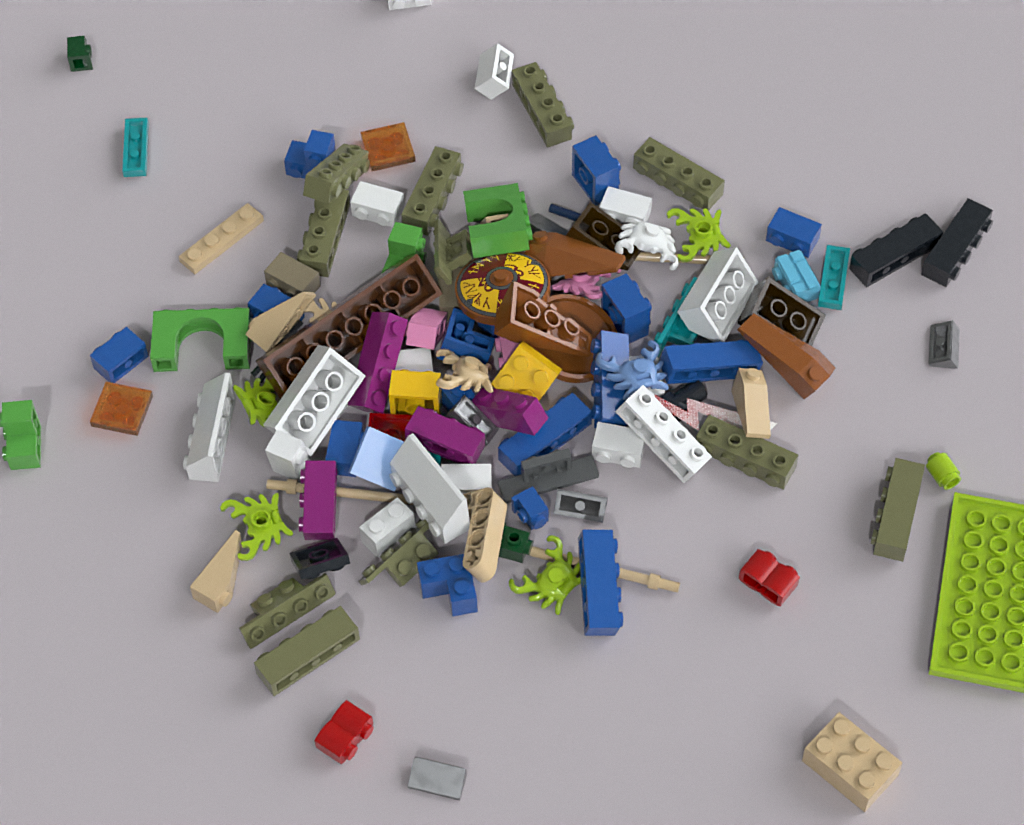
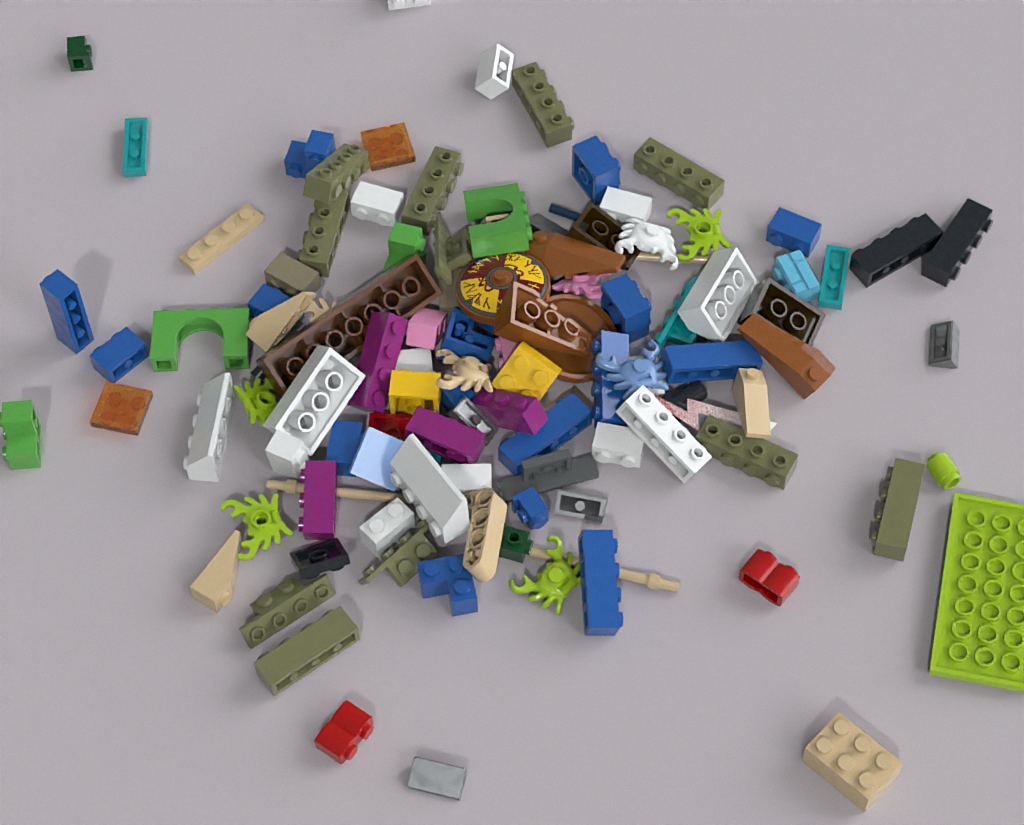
none -> blue brick [40,269,94,354]

